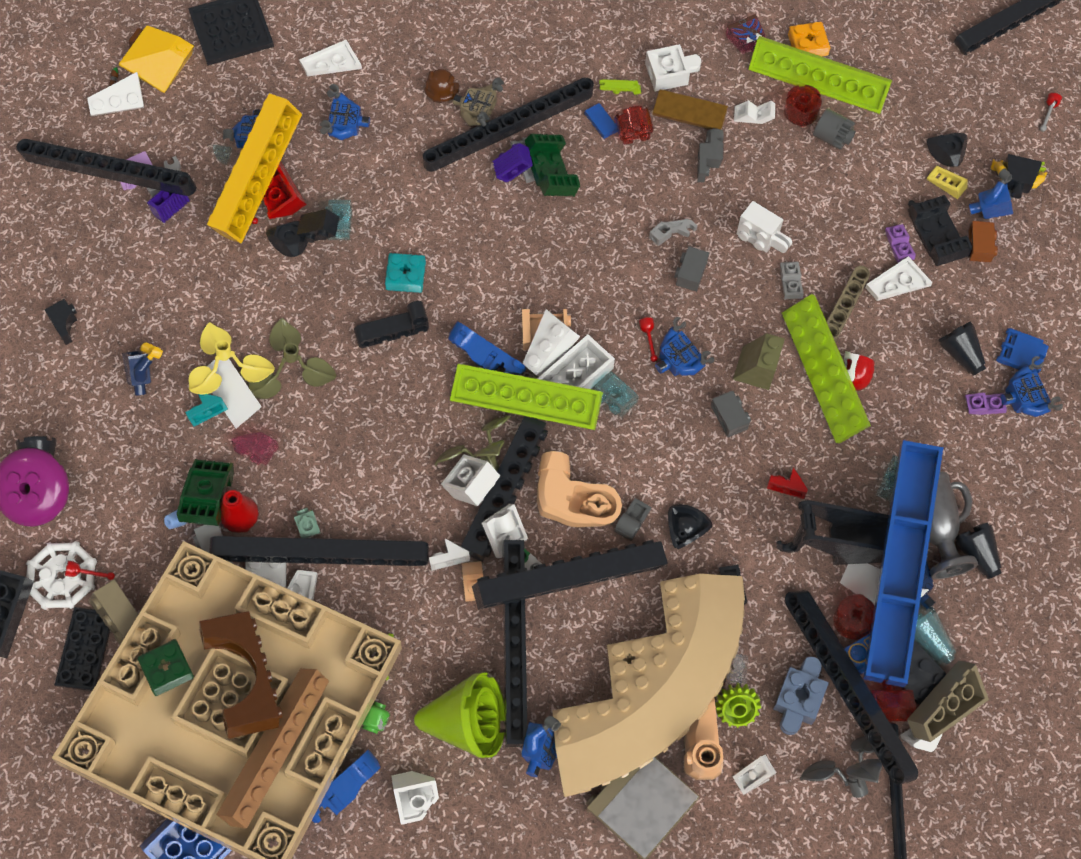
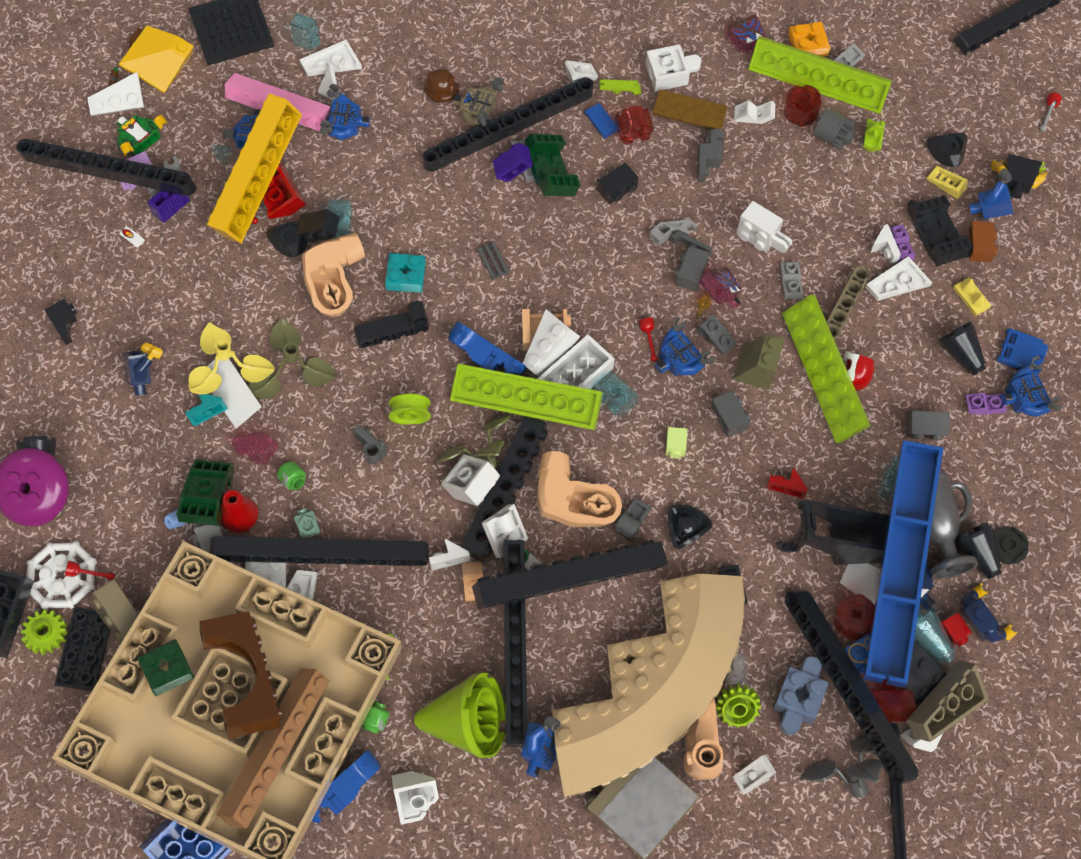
none -> lime gear [20,609,68,655]
none -> torso [117,115,168,156]
none -> white sticker [119,226,145,248]
none -> bright pink brick [225,73,330,131]
none -> bright green head [277,461,306,490]
none -> clear light blue brick [290,13,320,51]
none -> light nougat piece [302,233,365,317]
none -> white slope [318,64,337,101]
none -> dark grey plate [353,425,387,464]
none -> lime wheel [388,394,431,425]
none -> dark grey tile [477,241,509,280]
none -> white slope [565,61,598,83]
none -> black brick [596,163,639,204]
none -> yellowish green brick [665,427,687,459]
none -> dark grey piece [670,230,713,256]
none -> clear yellow piece [696,286,713,319]
none -> dark grey plate [697,314,737,355]
none -> clear pink torso [699,267,742,310]
none -> light grey hinge [833,43,866,67]
none -> lime hips [863,119,885,152]
none -> white slope [871,224,901,264]
none -> dark grey brick [906,411,950,440]
none -> red brick [938,613,972,647]
none -> light yellow tile [953,278,991,316]
none -> dark blue torso [960,583,1018,642]
none -> pearl dark grey tile [994,526,1029,565]

